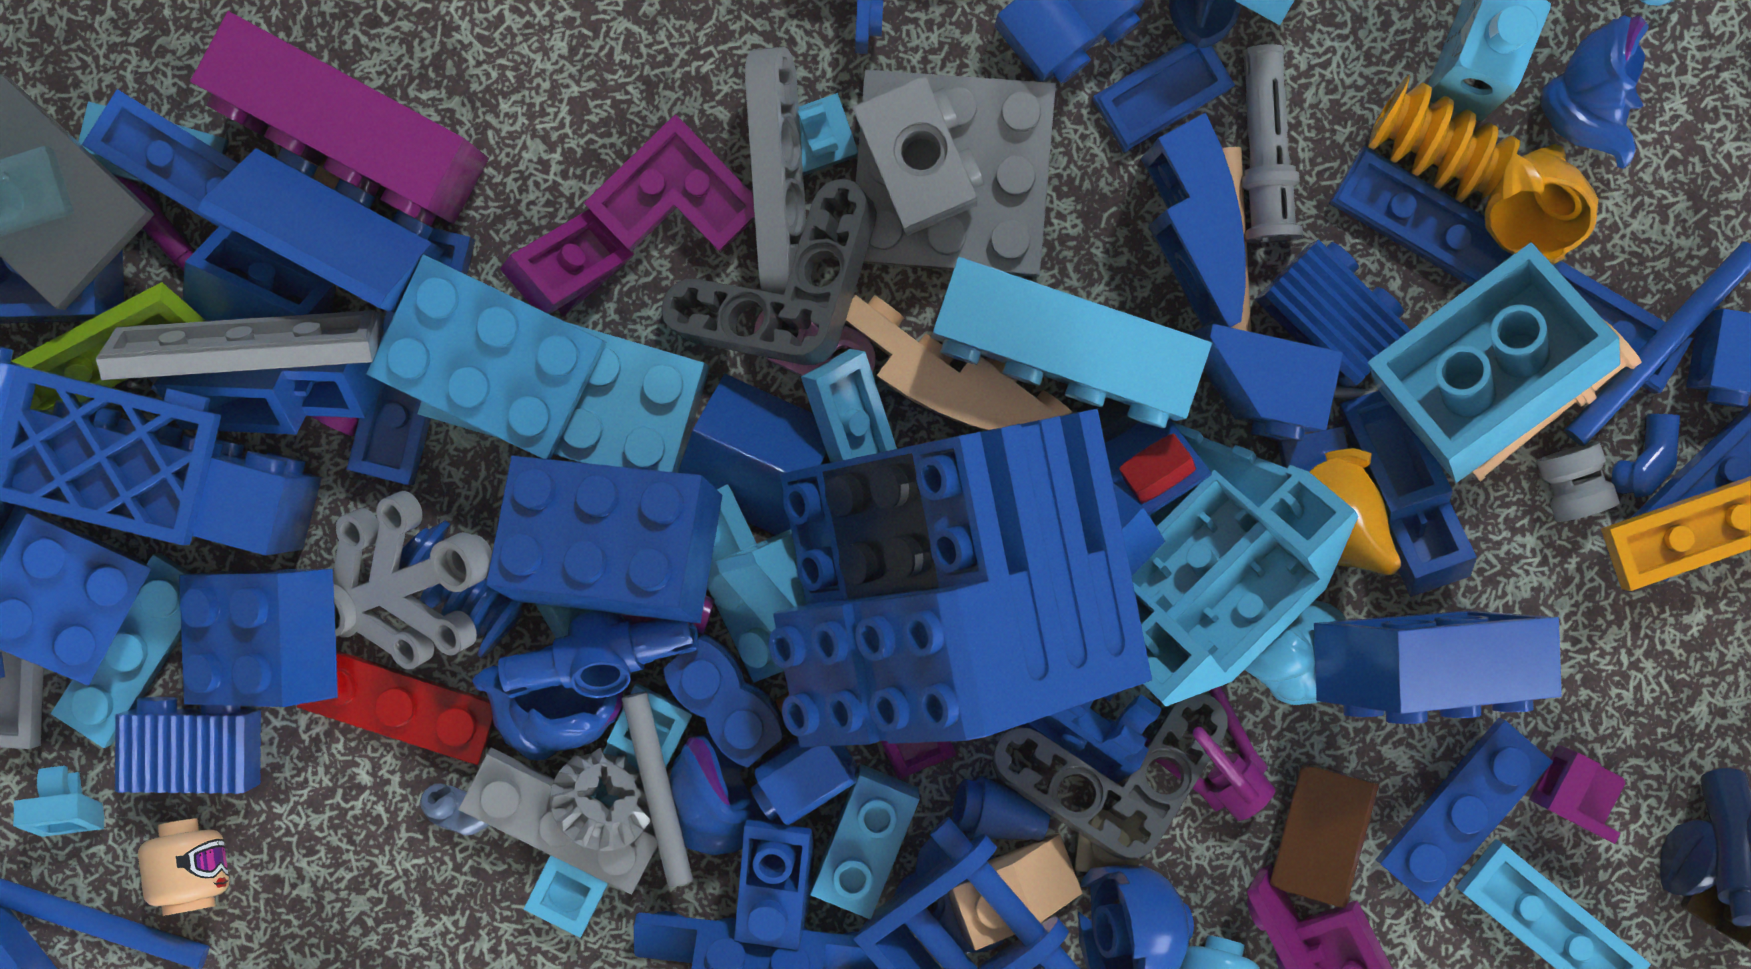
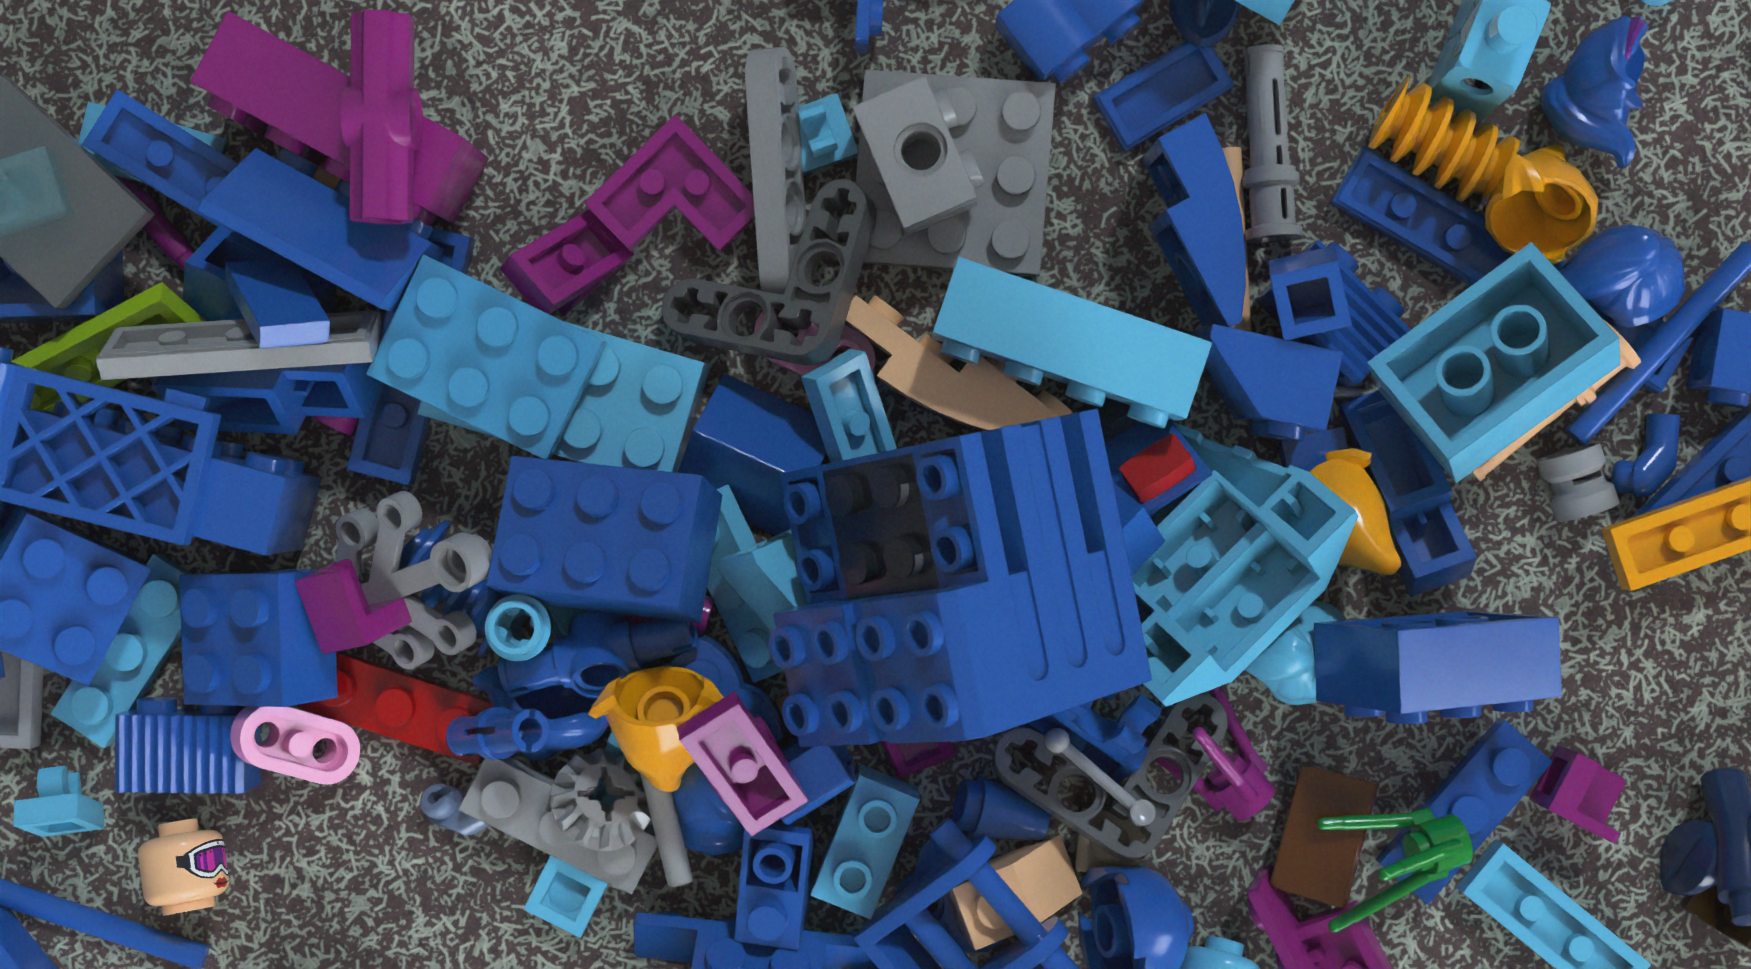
none -> blue tile [225,258,330,349]
none -> bright pink plate [230,706,360,785]
none -> magenta panel [294,559,412,654]
none -> magenta piece [340,9,423,224]
none -> blue pin [446,707,549,760]
none -> medium azure cone [485,594,554,661]
none -> light orange hat [588,666,724,792]
none -> slope [676,691,808,837]
none -> light grey hinge [1044,727,1156,827]
none -> blue brick [1269,246,1352,341]
none -> green plant [1317,807,1473,932]
none -> blue hair [1558,224,1686,328]

